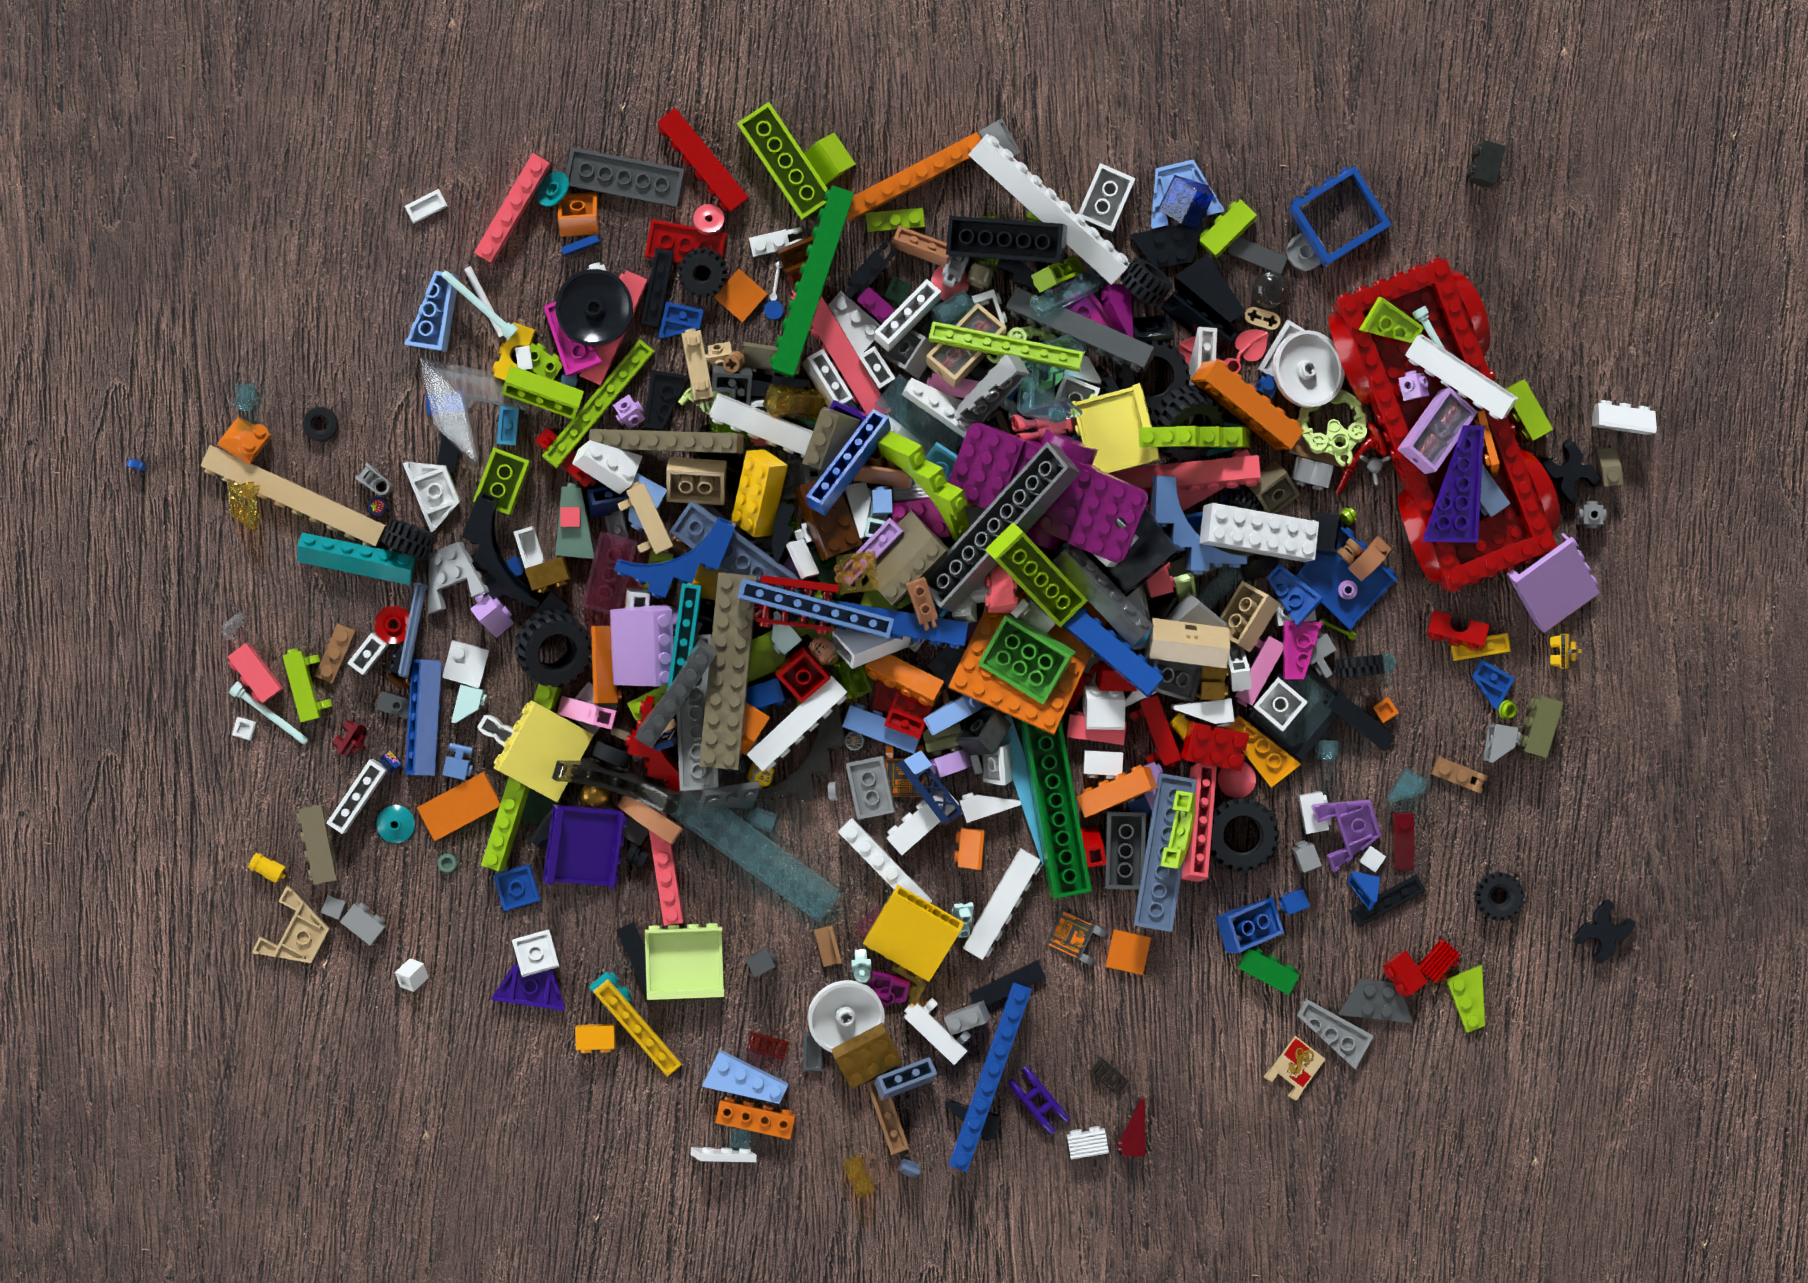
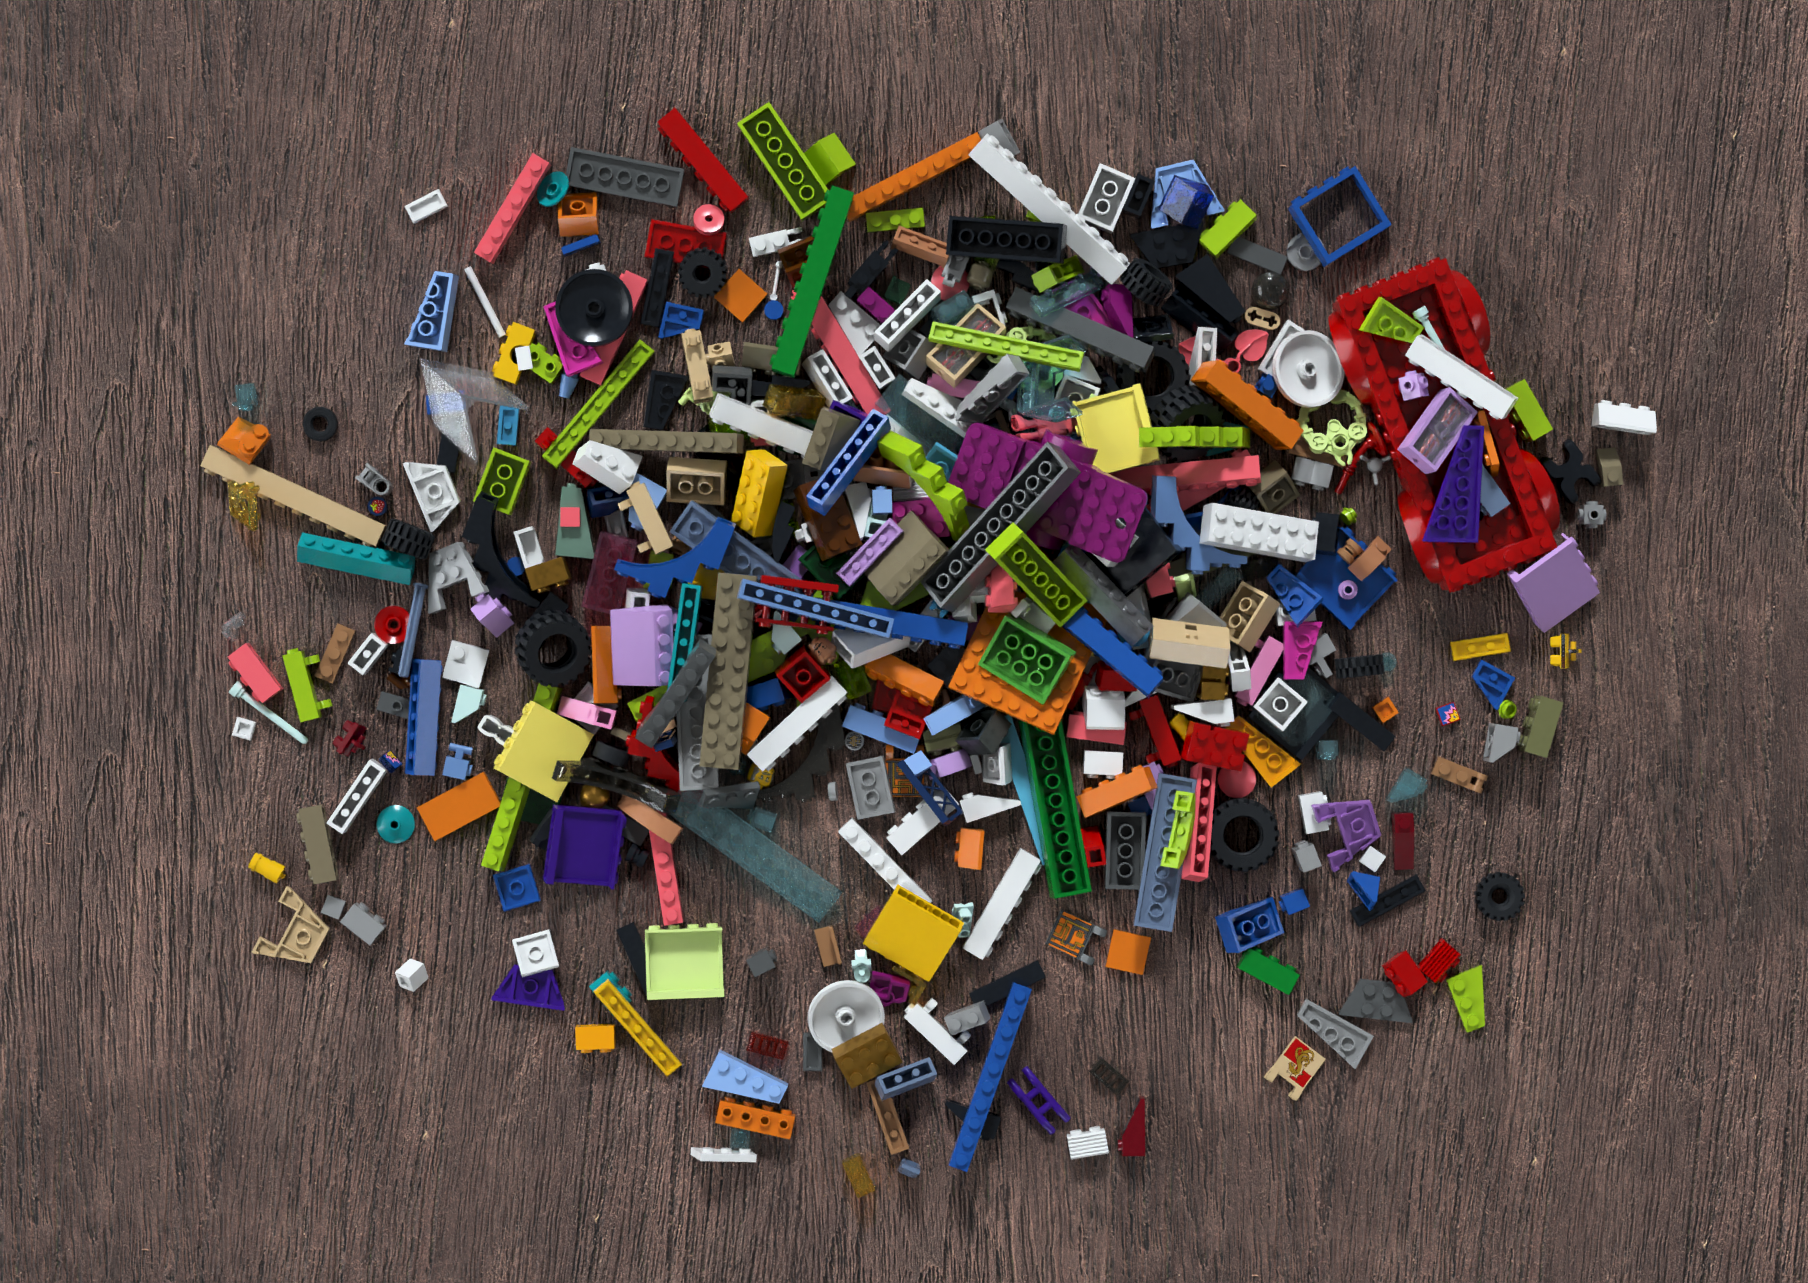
blue tile [126,459,147,471] -> none
sand green tile [438,853,458,873] -> none
light aqua piece [442,271,518,340] -> none
lime brick [501,365,584,419] -> none
lavender brick [613,394,645,430] -> none
medium nougat bush [723,351,745,373] -> none
white tile [786,539,819,580] -> none
clear yellow piece [834,551,878,594] -> none
nougat hinge [906,577,938,631] -> none
lime hinge [1319,618,1356,640] -> none
red arch [1426,610,1489,652] -> none
pearl dark grey brick [1466,140,1506,188] -> none
black piece [1572,899,1636,964] -> none
none -> black brick [1121,174,1155,219]
none -> tile [1435,702,1461,726]

